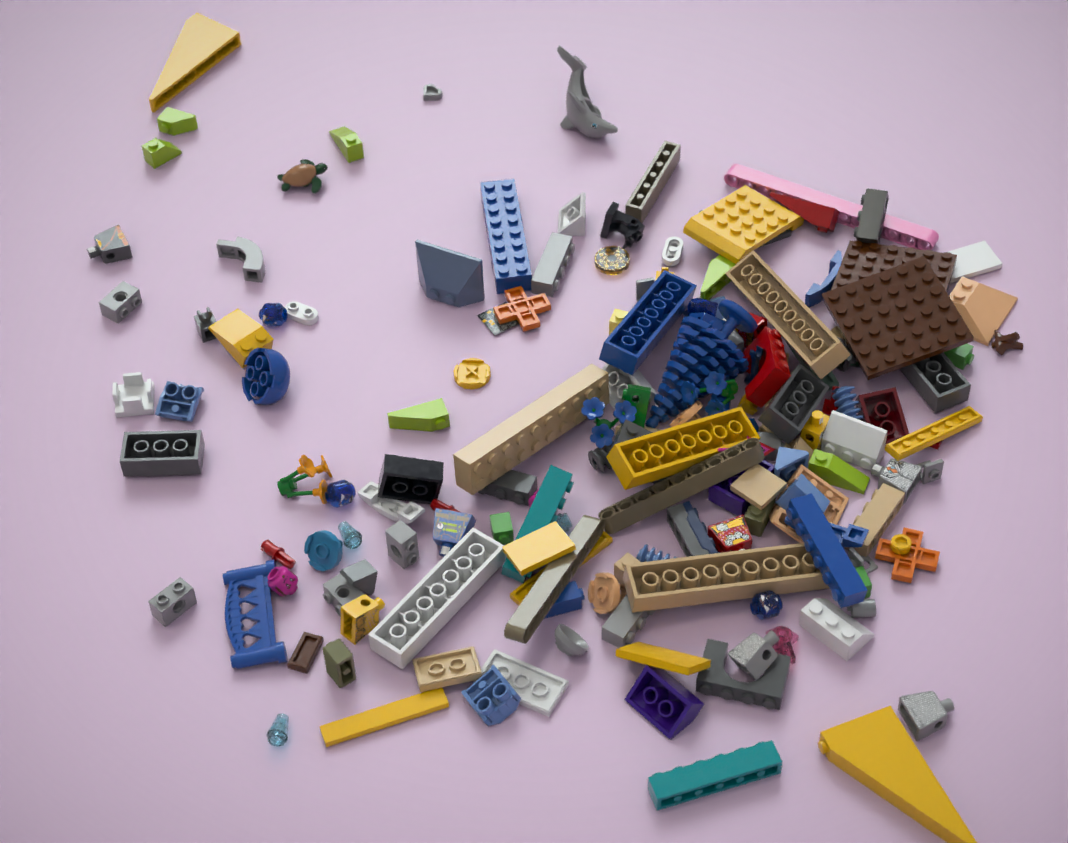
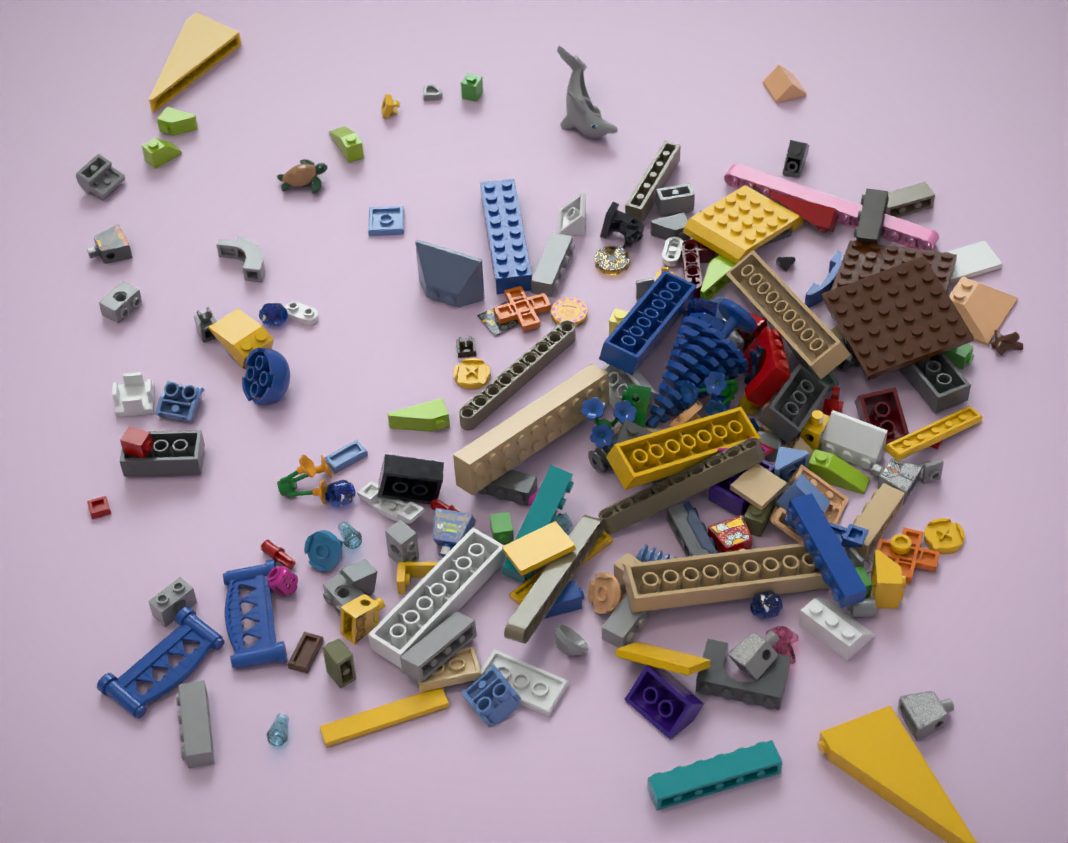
medium blue piece [831,386,863,420] -> none
none -> light grey brick [76,154,125,199]
none -> red tile [87,496,111,520]
none -> blue piece [97,606,225,718]
none -> red brick [120,426,153,458]
none -> light grey brick [176,680,215,768]
none -> medium blue tile [324,440,368,473]
none -> medium blue tile [368,206,404,236]
none -> yellow tile [381,94,400,118]
none -> yellow bracket [396,561,438,594]
none -> light grey brick [400,611,477,683]
none -> dark brown tile [456,336,477,358]
none -> dark tan beam [459,320,576,431]
none -> bright green brick [461,73,483,102]
none -> yellow tile [551,298,587,327]
none -> dark grey slope [650,212,691,241]
none -> light grey brick [656,183,695,216]
none -> dark red beam [681,239,715,301]
none -> light nougat slope [763,65,807,103]
none -> black slope [776,257,796,272]
none -> dark grey slope [782,140,810,177]
none -> yellow slope [871,550,906,609]
none -> brick [886,182,935,218]
none -> yellow tile [923,518,965,554]

